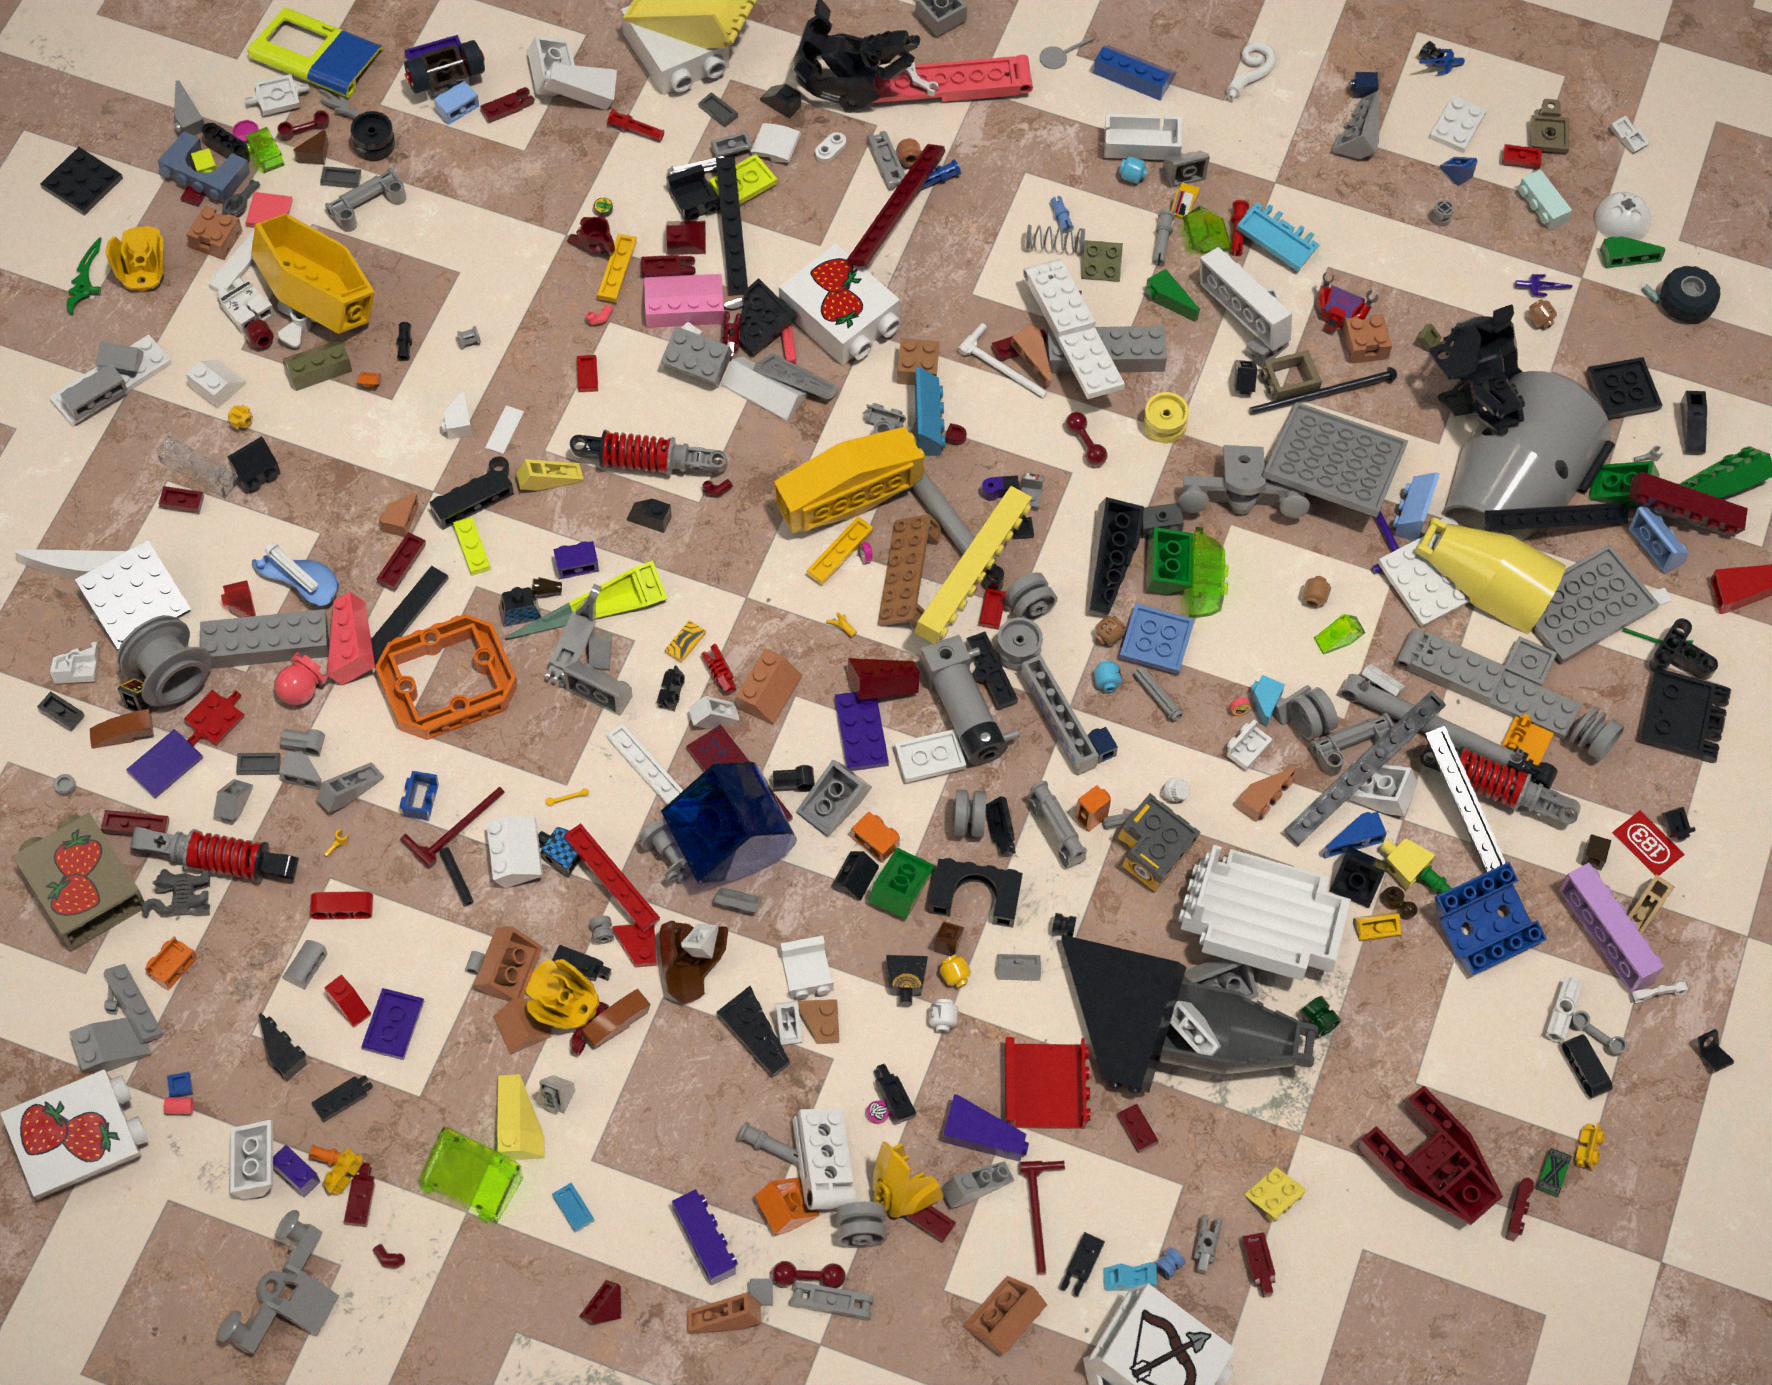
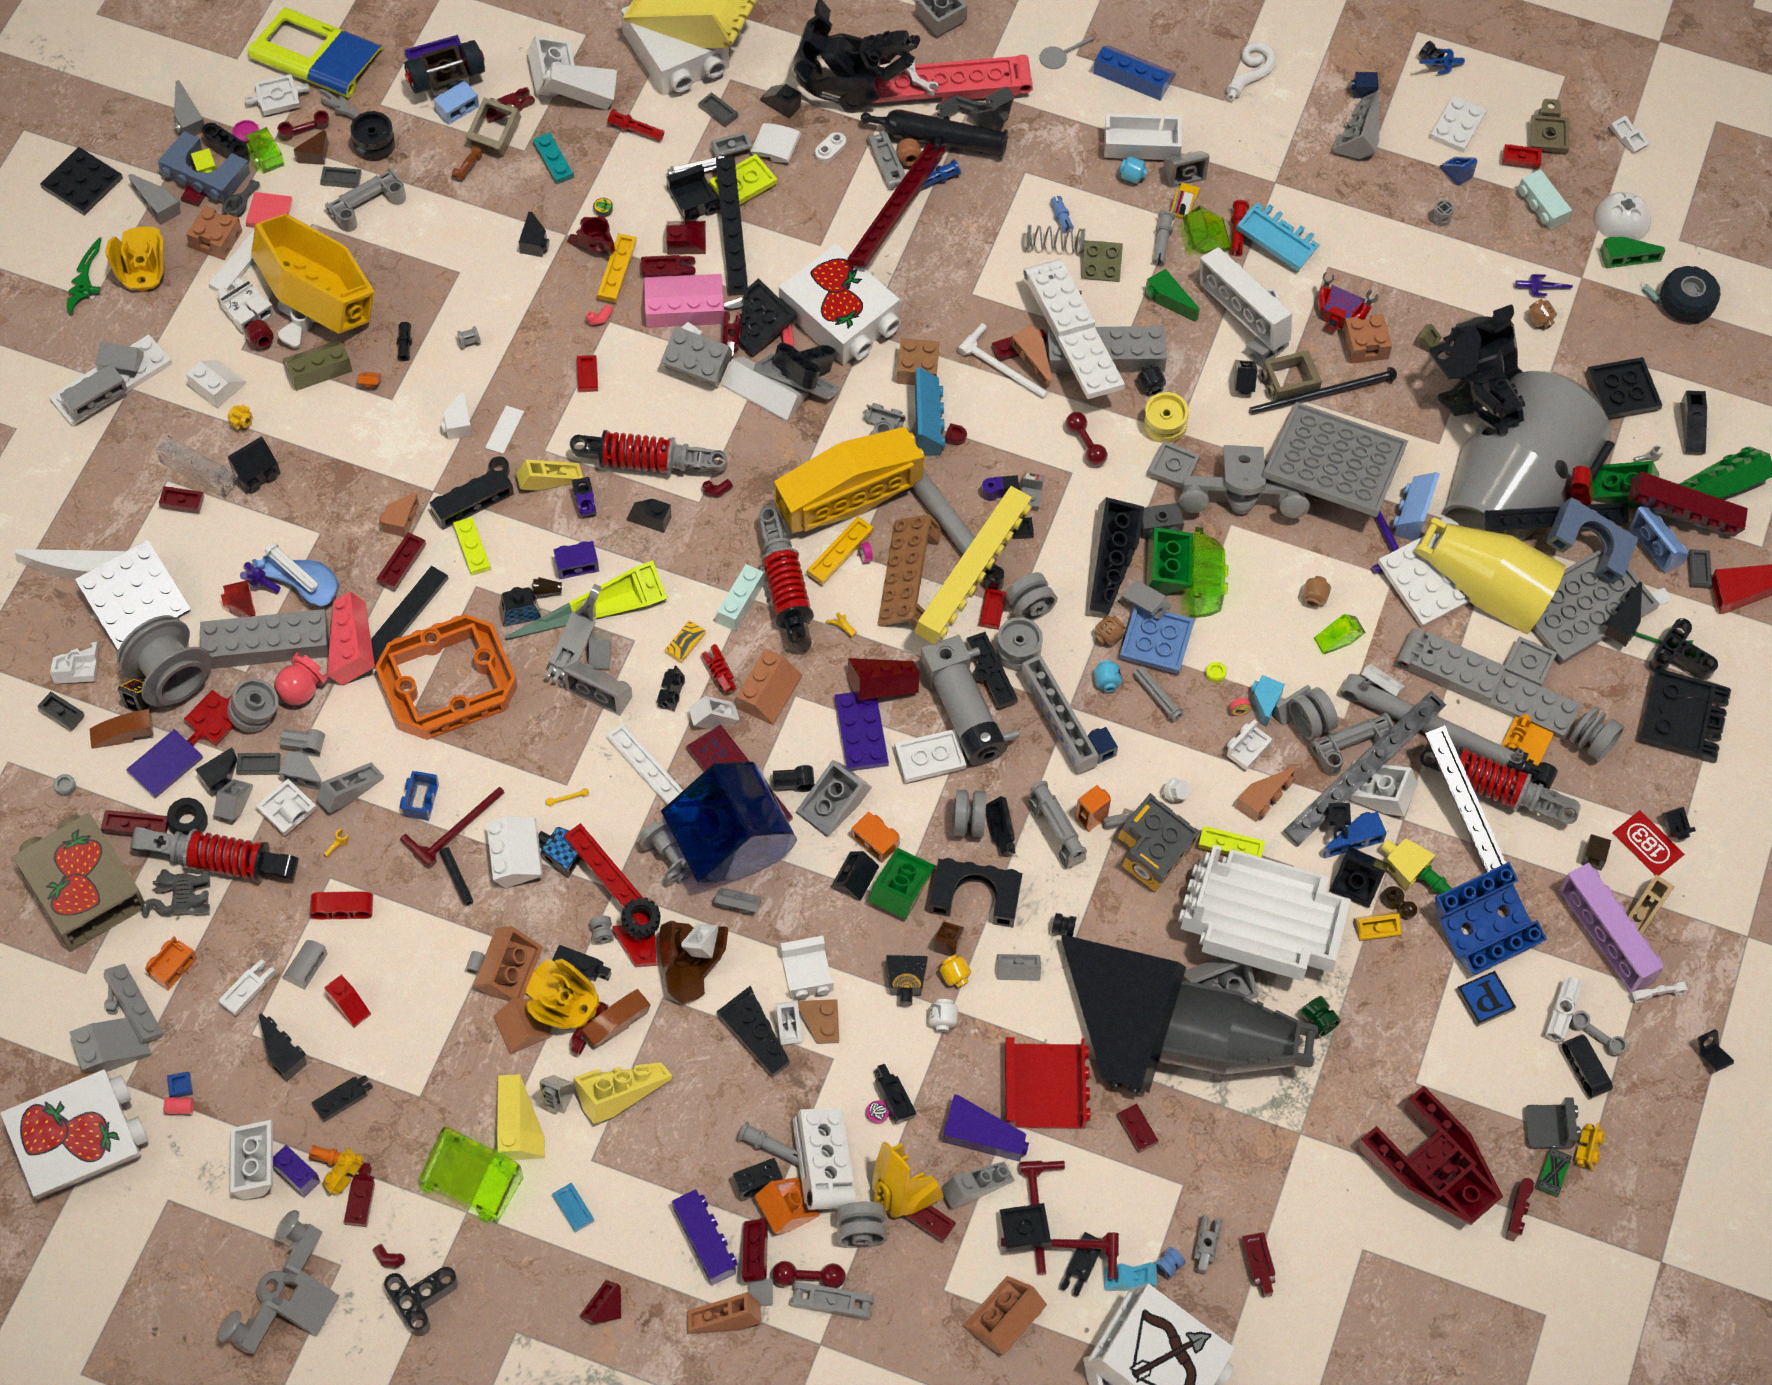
dark purple tile [361,988,425,1060] -> none
white slope [1170,1001,1221,1056] -> none
light yellow hinge [1244,1167,1307,1222] -> none
none -> light grey slope [128,174,181,224]
none -> black tyre [167,797,208,835]
none -> black slope [195,747,237,797]
none -> white hinge [219,960,276,1017]
none -> light grey wheel [227,678,278,732]
none -> dark purple piece [240,562,281,594]
none -> white plate [256,779,317,836]
none -> black beam [384,1267,458,1336]
none -> dark orange arm [452,145,482,180]
none -> dark tan window [466,97,522,157]
none -> black slope [519,211,549,257]
none -> teal plate [533,132,574,184]
none -> leg [572,477,597,517]
none -> light yellow wedge [573,1062,673,1124]
none -> black tyre [621,897,661,939]
none -> light aqua brick [717,564,764,631]
none -> black brick [733,1157,783,1202]
none -> dark red plate [742,1218,768,1282]
none -> piece [759,505,814,652]
none -> black beam [773,343,836,389]
none -> black piece [861,109,1008,159]
none -> dark grey piece [936,86,1015,131]
none -> black tile [1000,1203,1051,1252]
none -> dark red bar [1001,1232,1119,1280]
none -> light grey hinge [1122,580,1171,619]
none -> black head [1138,364,1166,395]
none -> light grey plate [1148,441,1200,489]
none -> neon yellow plate [1198,826,1265,857]
none -> neon yellow tile [1205,662,1227,683]
none -> black plate [1328,803,1351,839]
none -> tile [1456,971,1516,1026]
none -> dark grey bracket [1525,1097,1581,1149]
none -> sand blue arch [1546,497,1639,584]
none -> red beam [1571,466,1594,505]
none -> black slope [1605,581,1642,647]
none -> dark grey tile [1688,549,1712,589]

